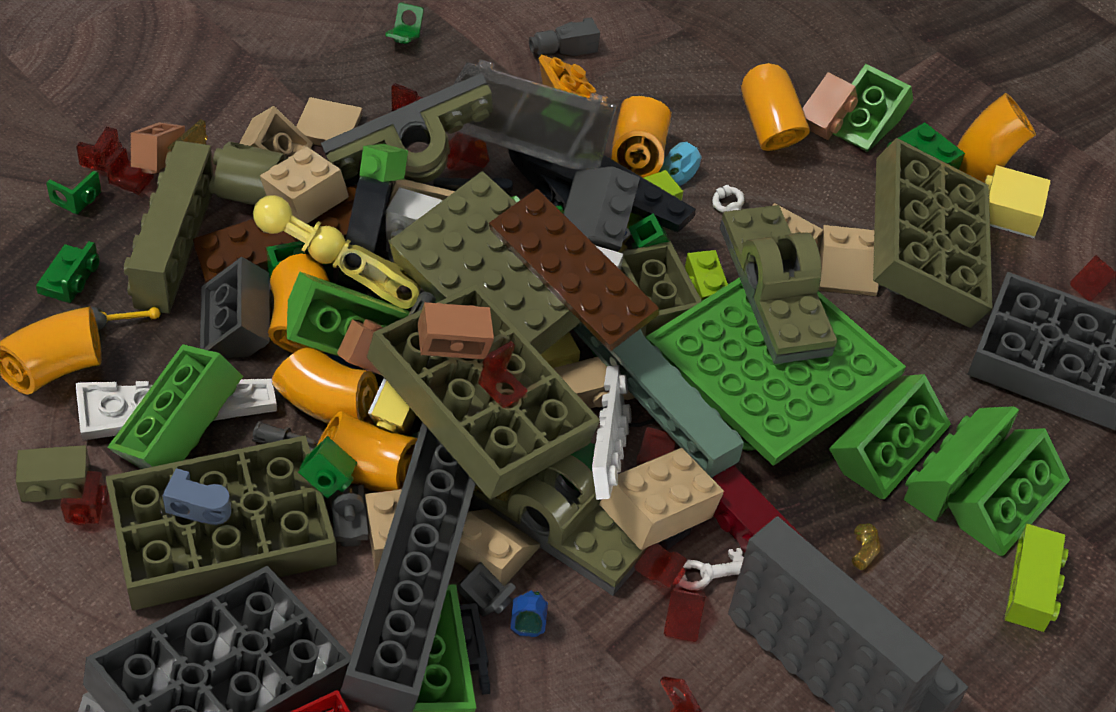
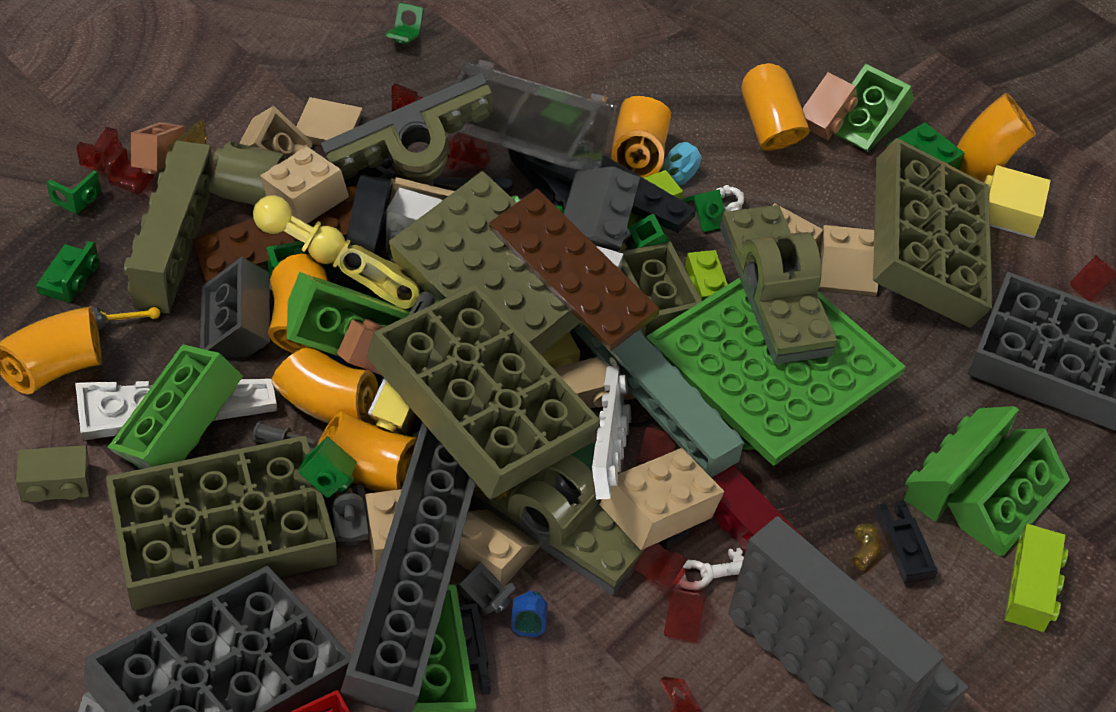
clear red bracket [60,471,109,525] -> none
sand blue leg [162,468,231,525] -> none
bright green brick [359,144,408,182] -> none
nougat brick [418,302,494,360] -> none
clear red bracket [478,341,527,408] -> none
dark grey piece [529,17,600,56] -> none
light orange slope [538,54,601,109] -> none
bright green slope [829,374,951,499] -> none
none -> green bracket [683,189,725,232]
none -> black hinge [875,500,938,584]

